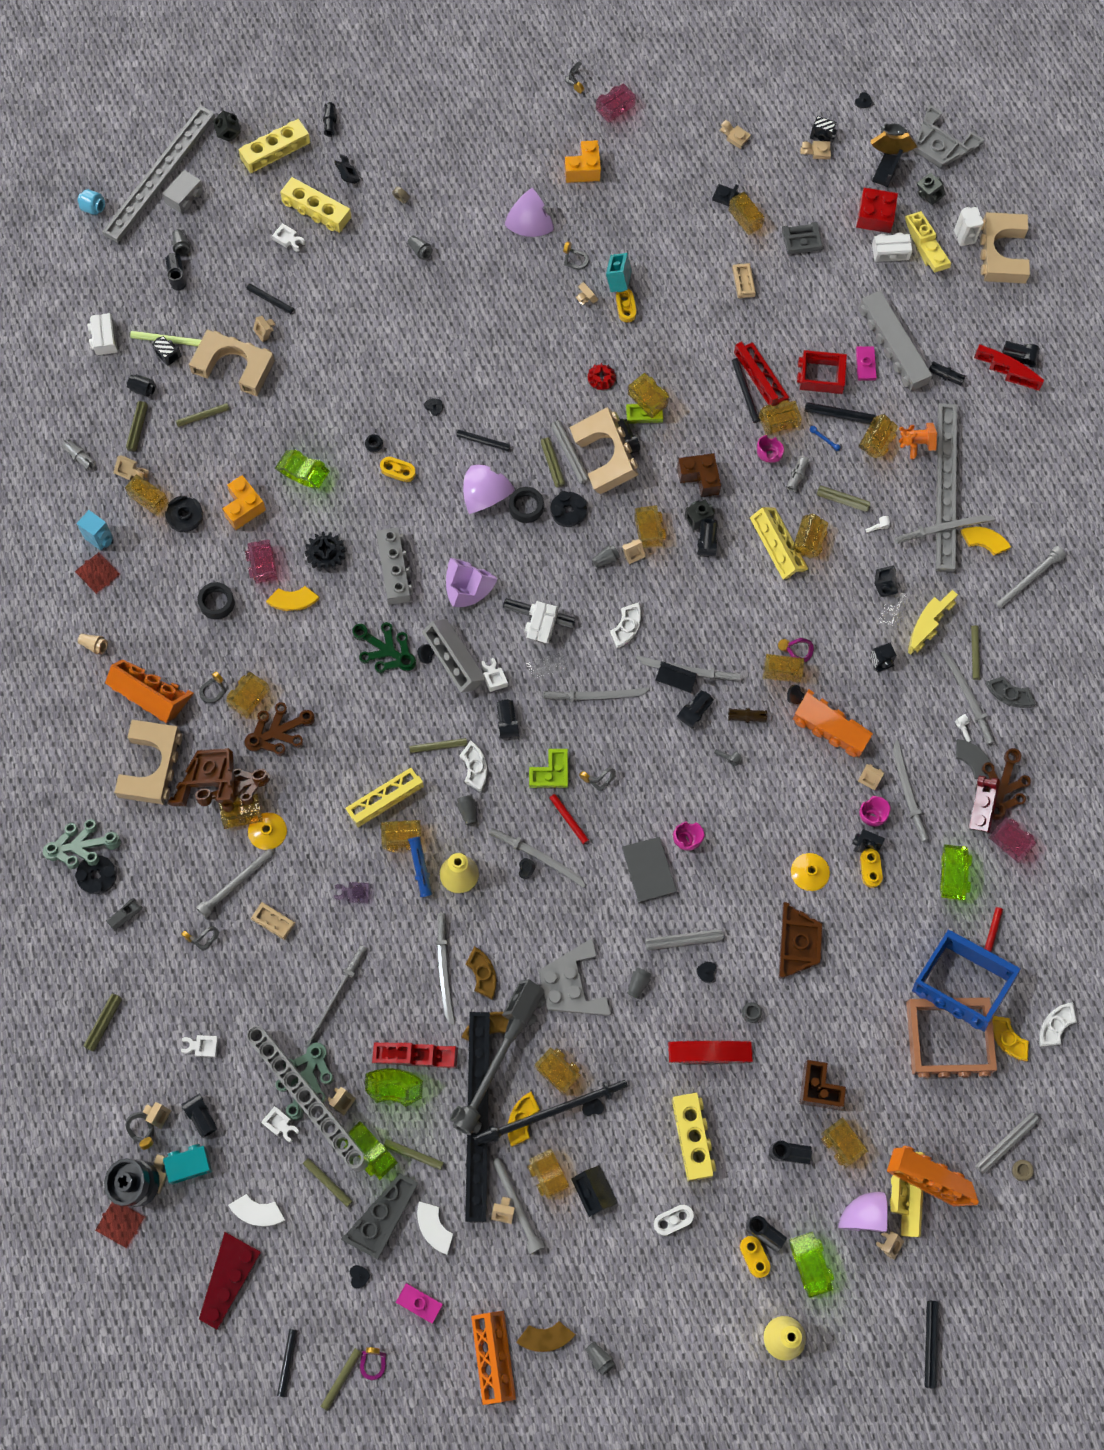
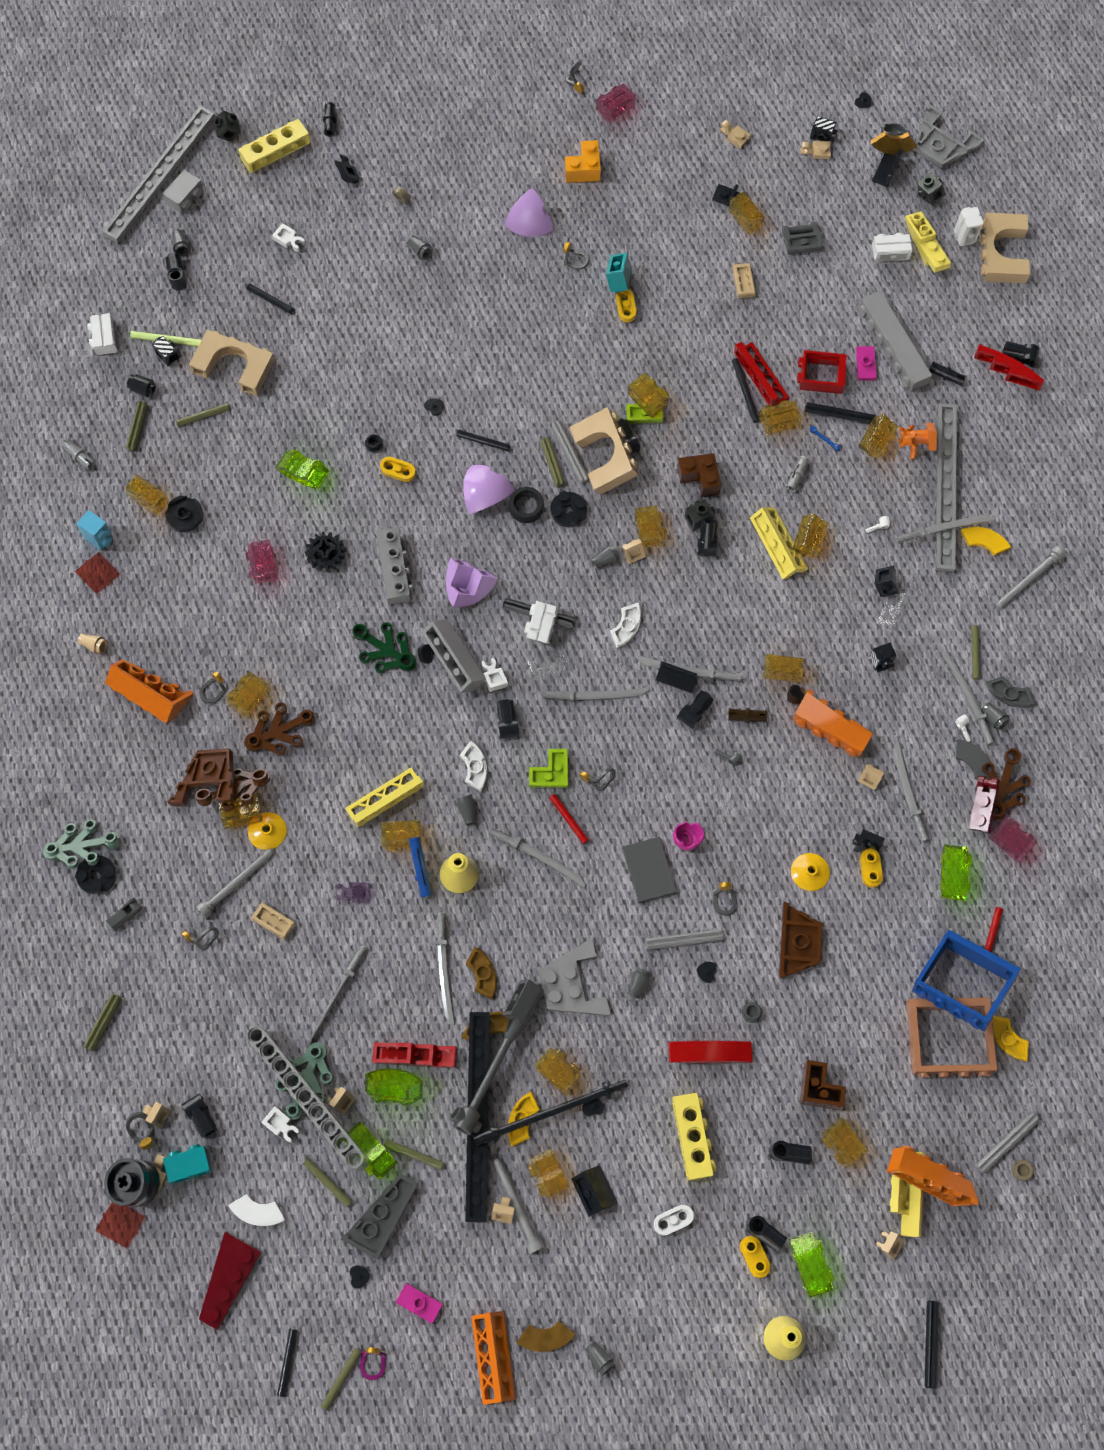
medium azure head [78,189,105,215] -> none
tan plate [114,455,149,480] -> none
tan arch [114,720,182,805] -> none
white plate [181,1035,218,1058] -> none
black tyre [197,582,235,620] -> none
light orange brick [222,475,266,530] -> none
tan tile [253,316,276,342] -> none
yellow tile [266,586,319,611] -> none
light yellow brick [280,177,351,233] -> none
olive bar [409,738,467,753] -> none
white tile [417,1202,453,1255] -> none
black piece [519,858,536,879] -> none
tan tile [576,282,599,305] -> none
red gear [587,363,616,390] -> none
dark pink hair [756,435,785,463] -> none
magenta piece [778,638,814,662] -> none
olive axle [817,485,870,512] -> none
lavender brick [838,1192,887,1233] -> none
red brick [856,187,898,233] -> none
dark pink hair [859,796,891,827] -> none
light yellow slope [908,590,958,655] -> none
white tile [1039,1002,1077,1047] -> none
none -> dark grey piece [713,882,737,916]
none -> dark grey cone [981,702,1010,730]

